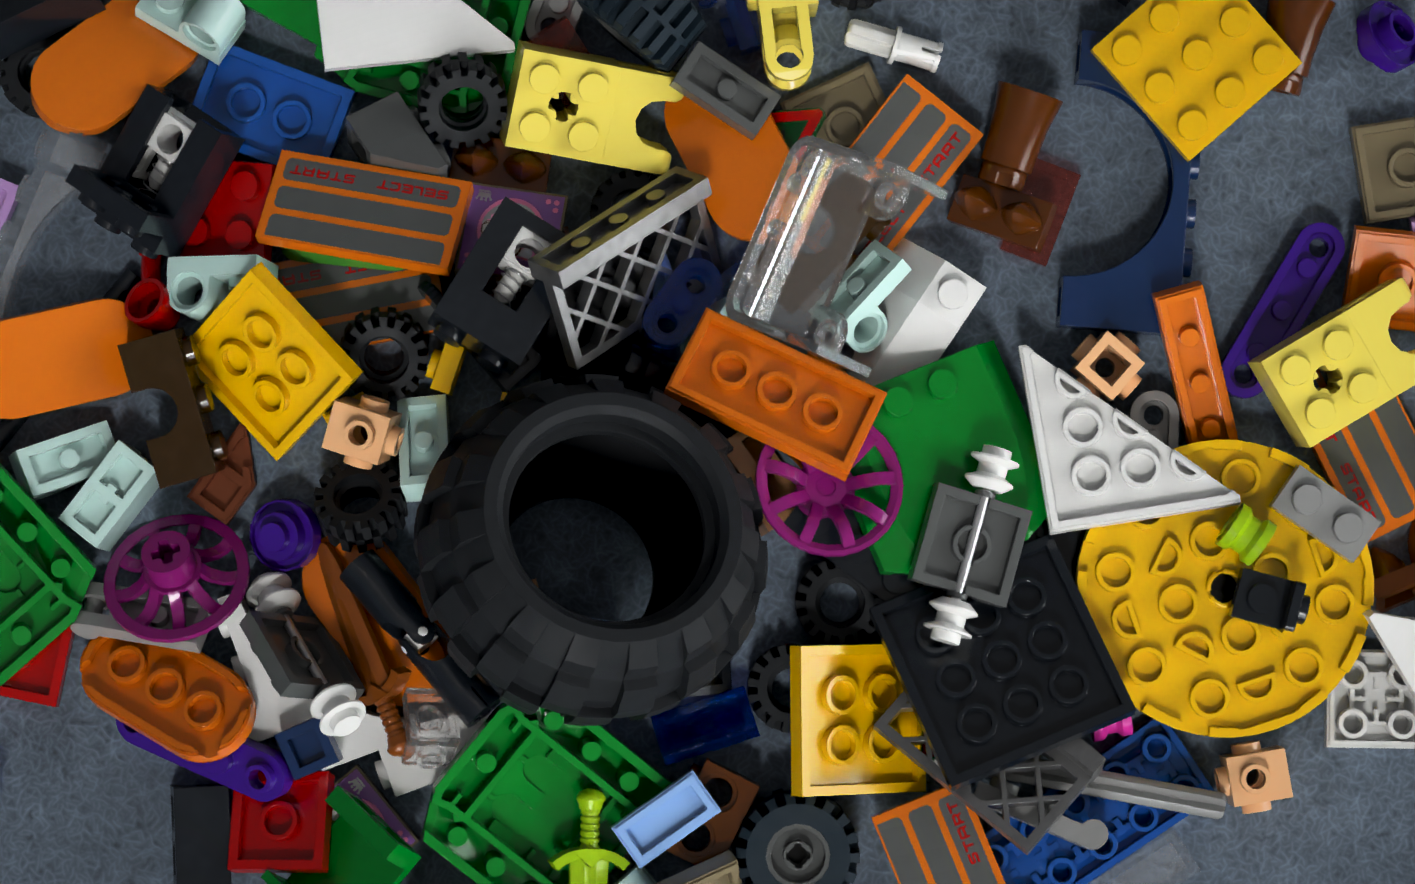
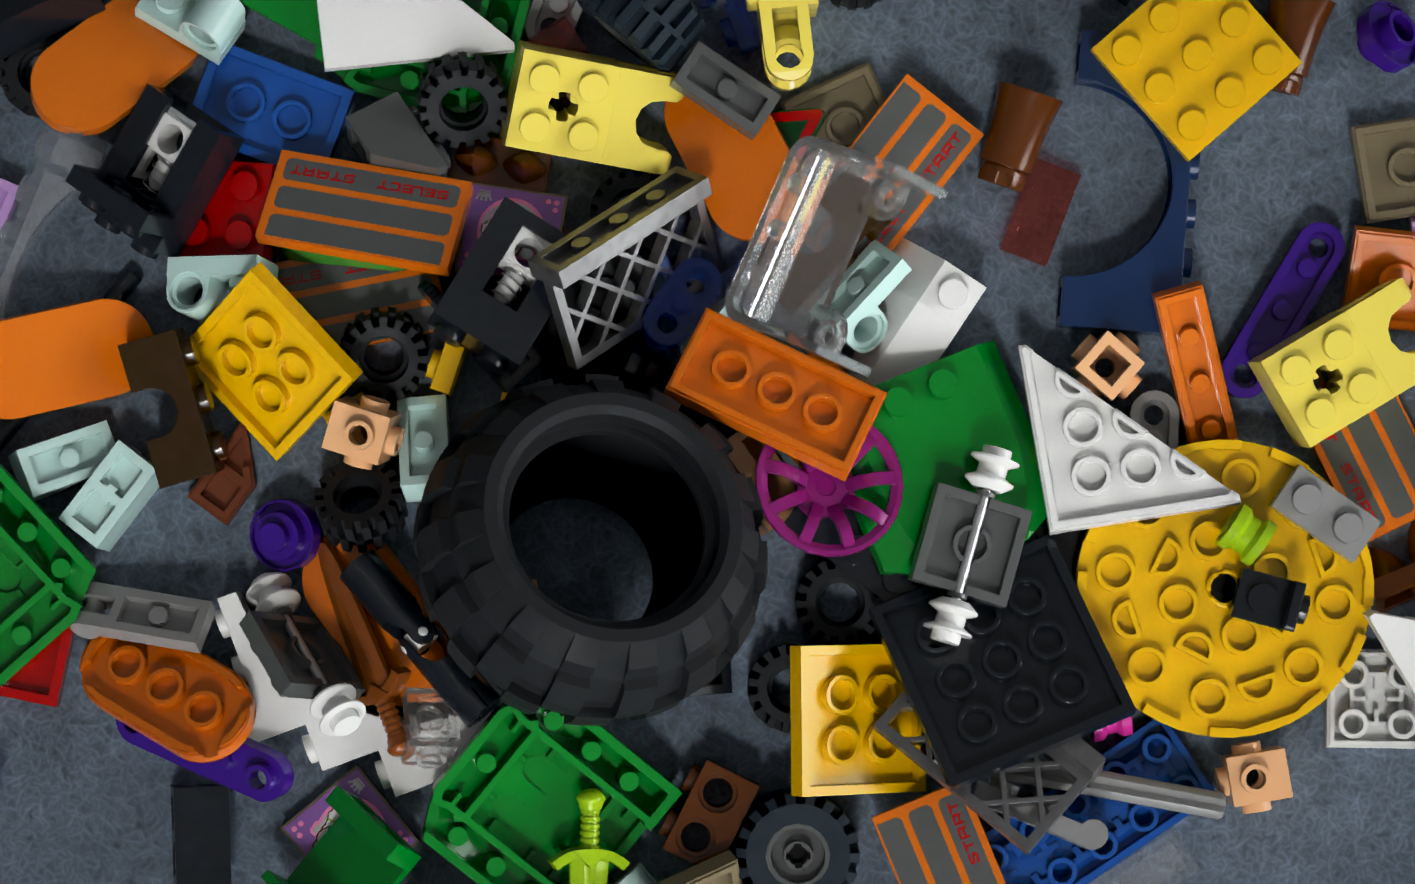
magenta wheel [103,514,250,643] -> none
red bar [124,253,180,331] -> none
red plate [227,771,335,873] -> none
dark blue plate [274,717,344,781] -> none
light blue tile [611,769,721,868] -> none
clear blue plate [650,686,760,765] -> none
white axle [844,19,944,73] -> none
reddish brown tile [947,174,1058,253] -> none

